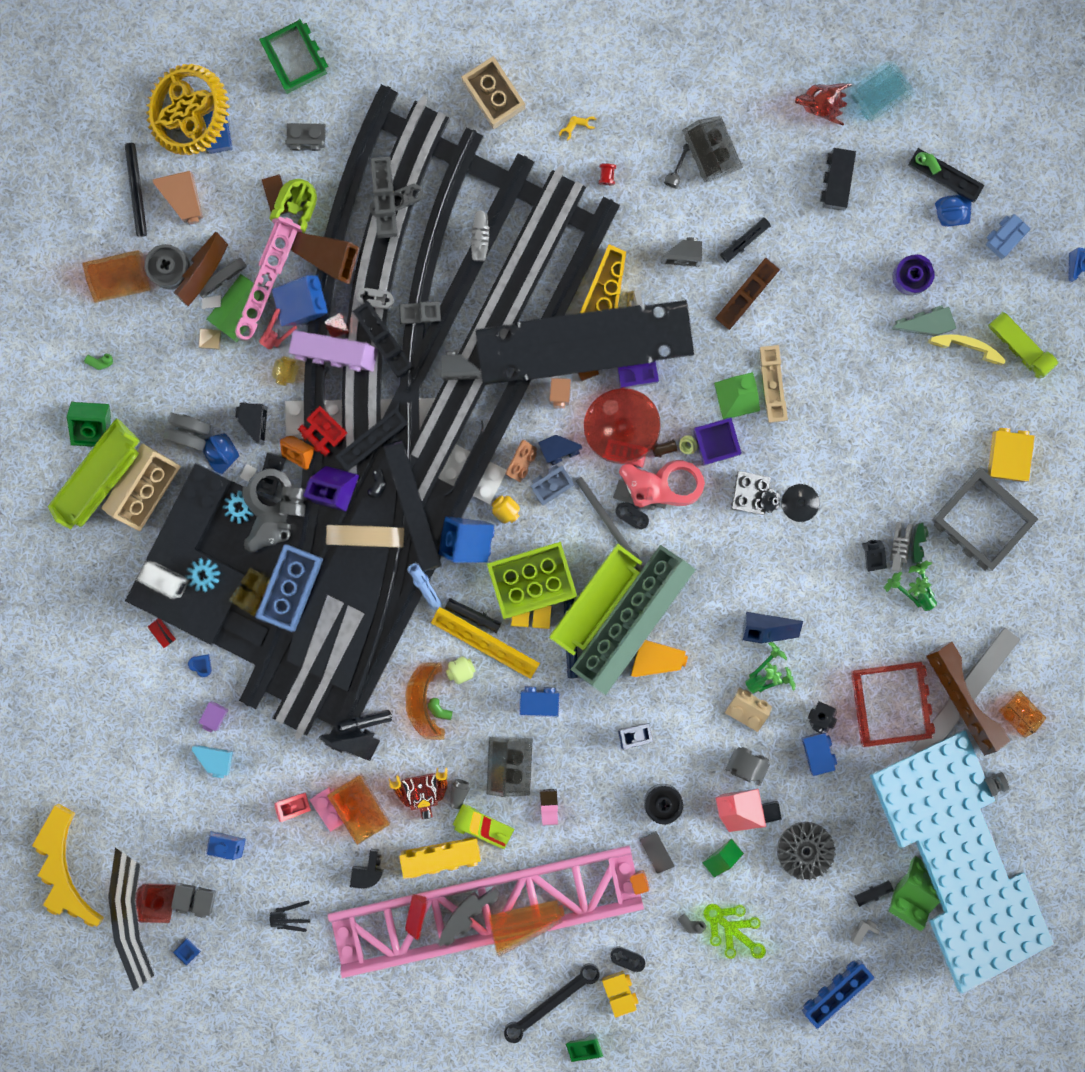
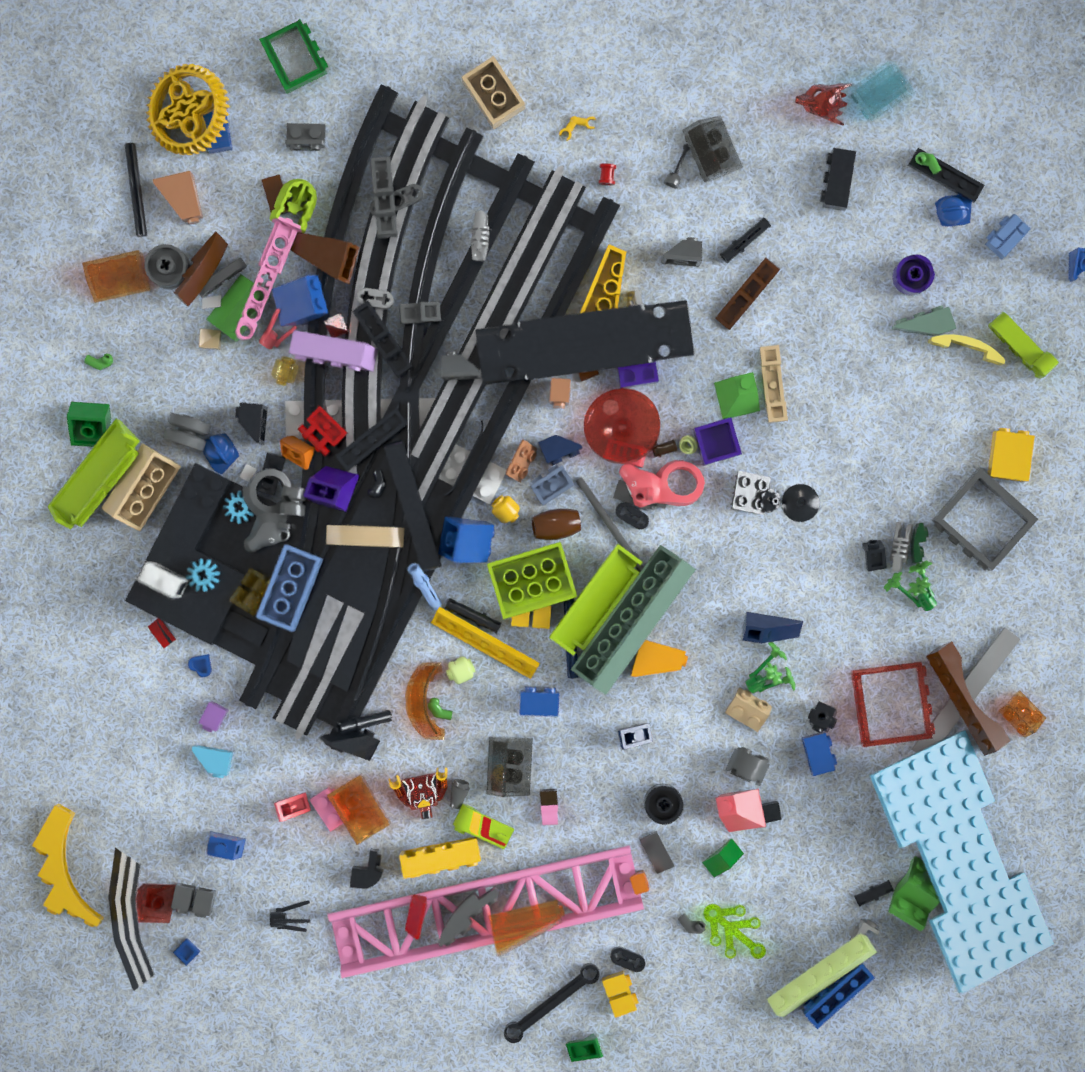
dark grey wheel [777,822,836,881] -> none
dark grey wheel [984,772,1010,797] -> none
none -> reddish brown piece [531,508,581,540]
none -> yellowish green brick [767,934,877,1017]

